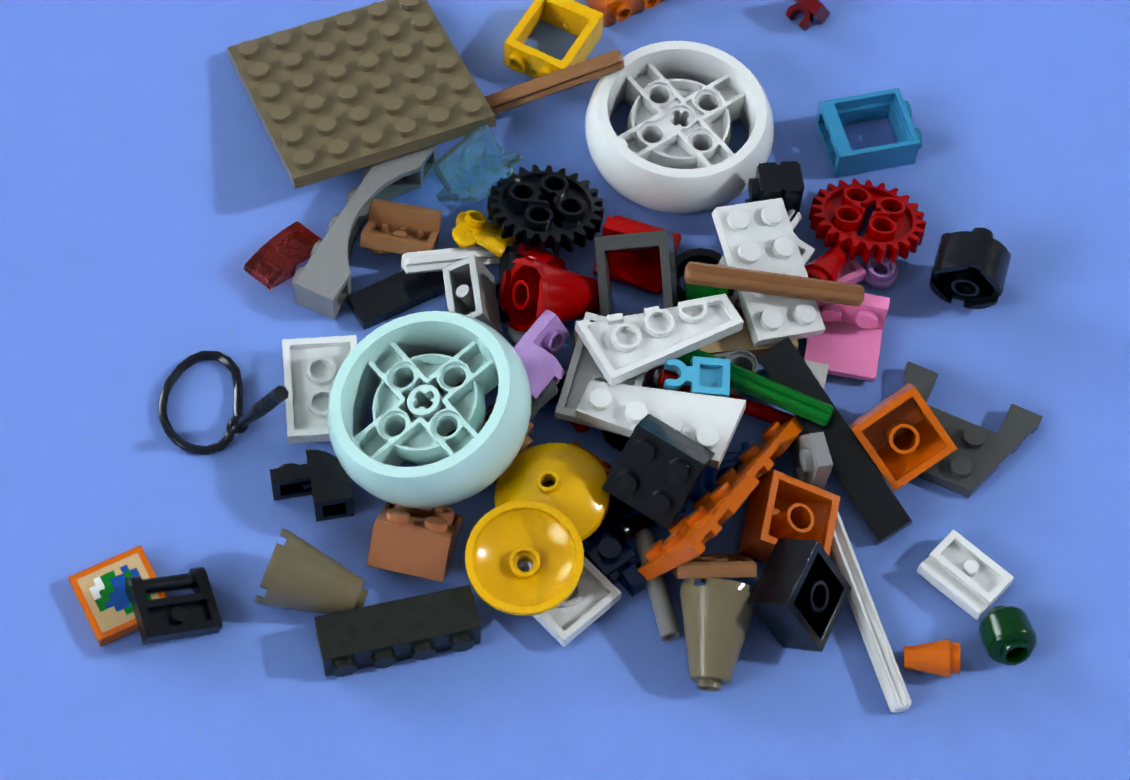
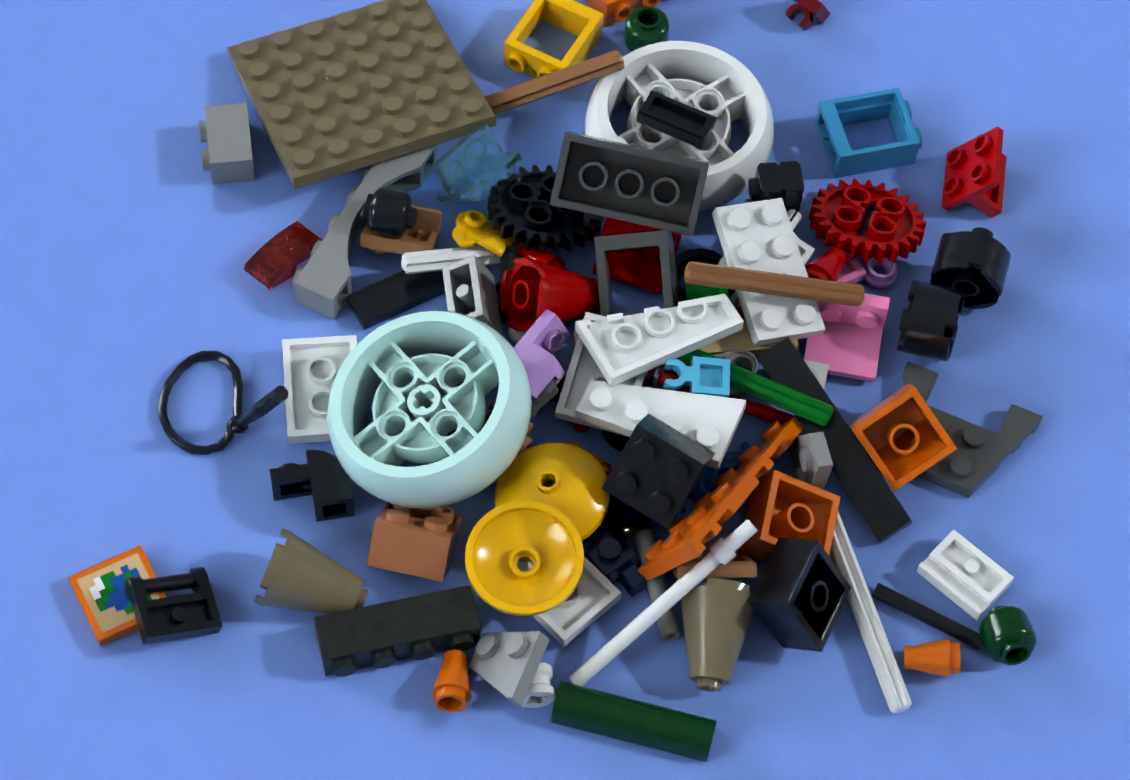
none -> light grey brick [199,103,255,184]
none -> black head [362,187,418,239]
none -> orange cone [432,650,472,712]
none -> light grey wing [469,631,550,707]
none -> white wheel [522,662,556,708]
none -> dark grey brick [549,131,710,236]
none -> dark green brick [551,681,717,762]
none -> white bar [569,519,758,686]
none -> dark green head [624,6,669,52]
none -> black tile [636,91,717,149]
none -> black bar [872,583,982,650]
none -> black brick [897,280,964,362]
none -> red bracket [942,127,1007,218]

